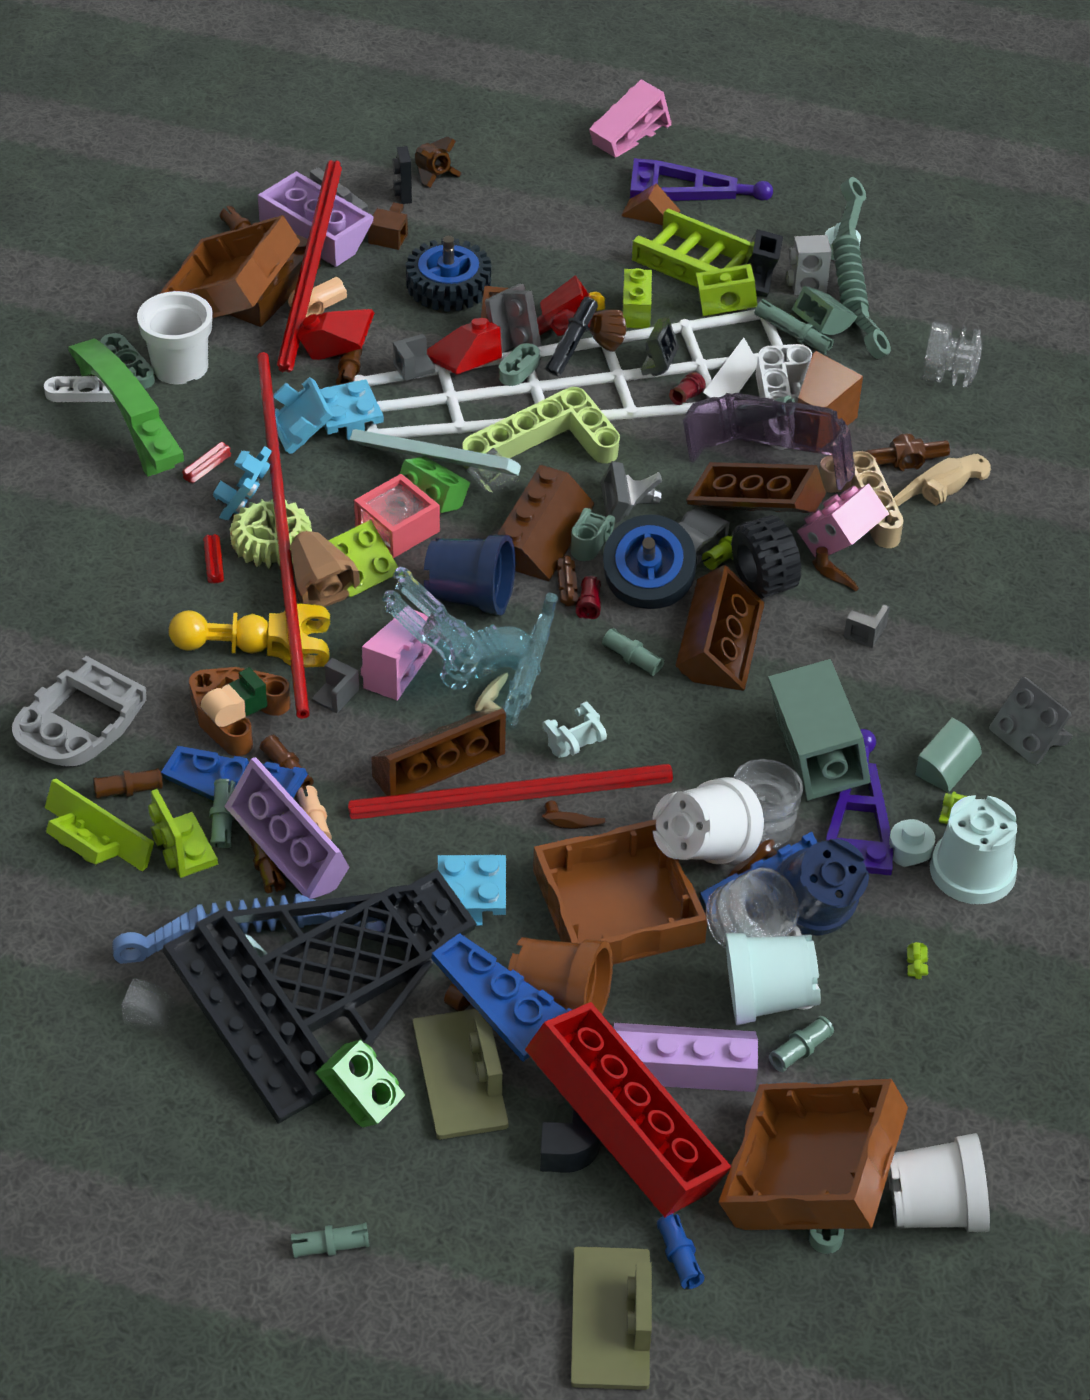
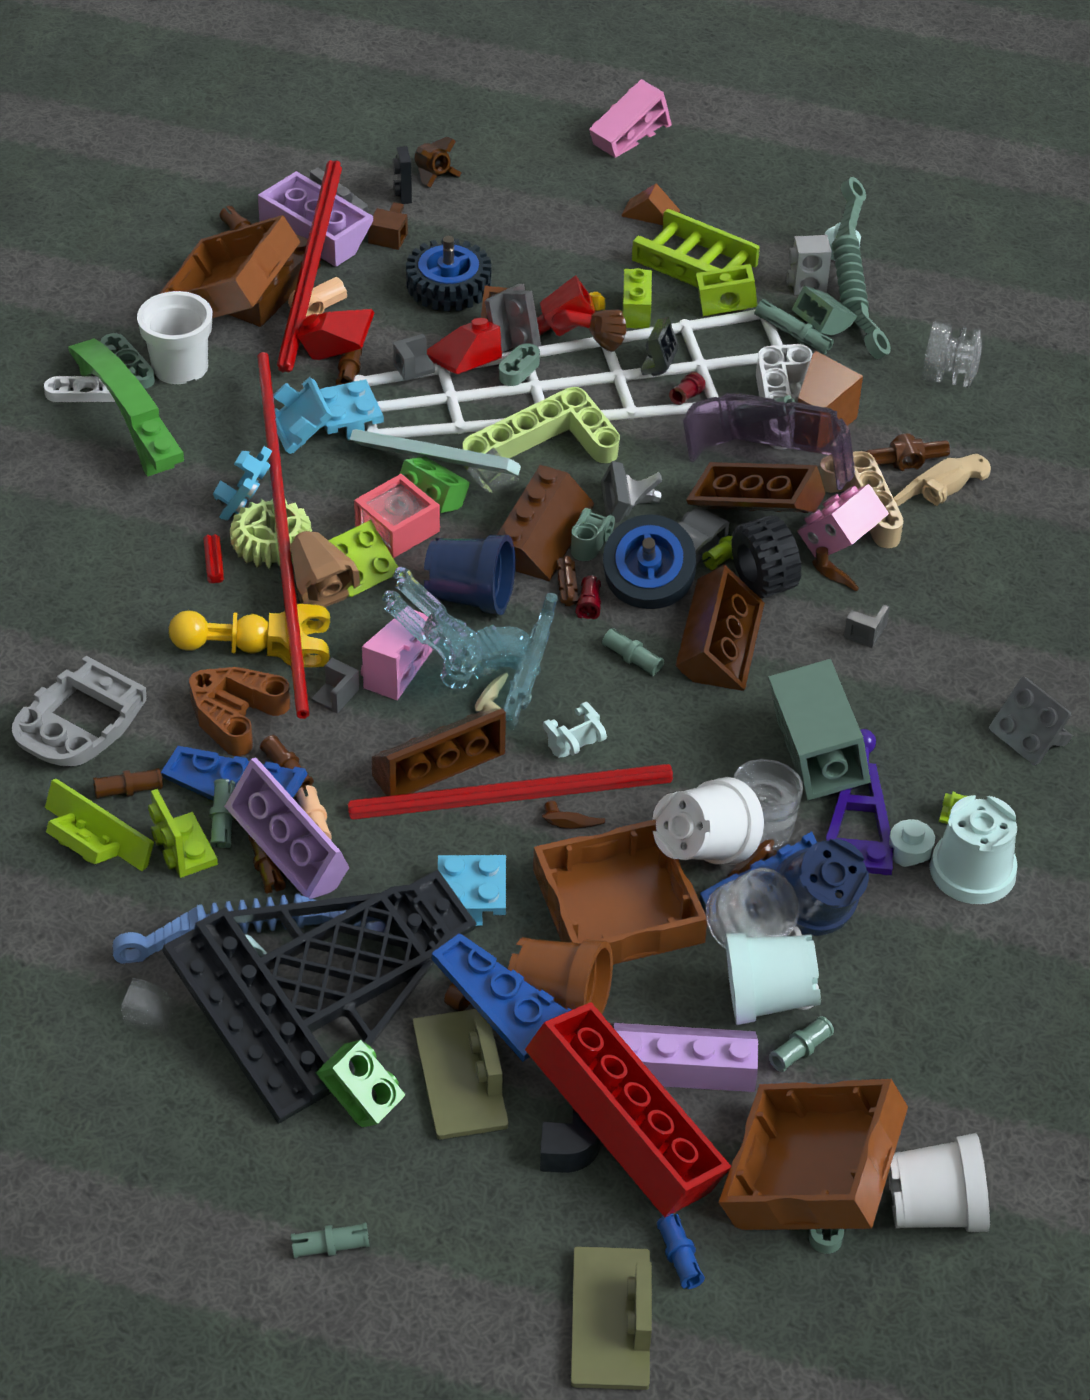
axle [182,442,231,483] -> none
leg [201,667,267,727] -> none
black axle [545,297,598,377] -> none
dark purple plate [630,158,773,201] -> none
white sticker [703,338,757,409] -> none
black brick [743,229,783,297] -> none
lime piece [907,942,928,979] -> none
sand green brick [915,717,982,793] -> none

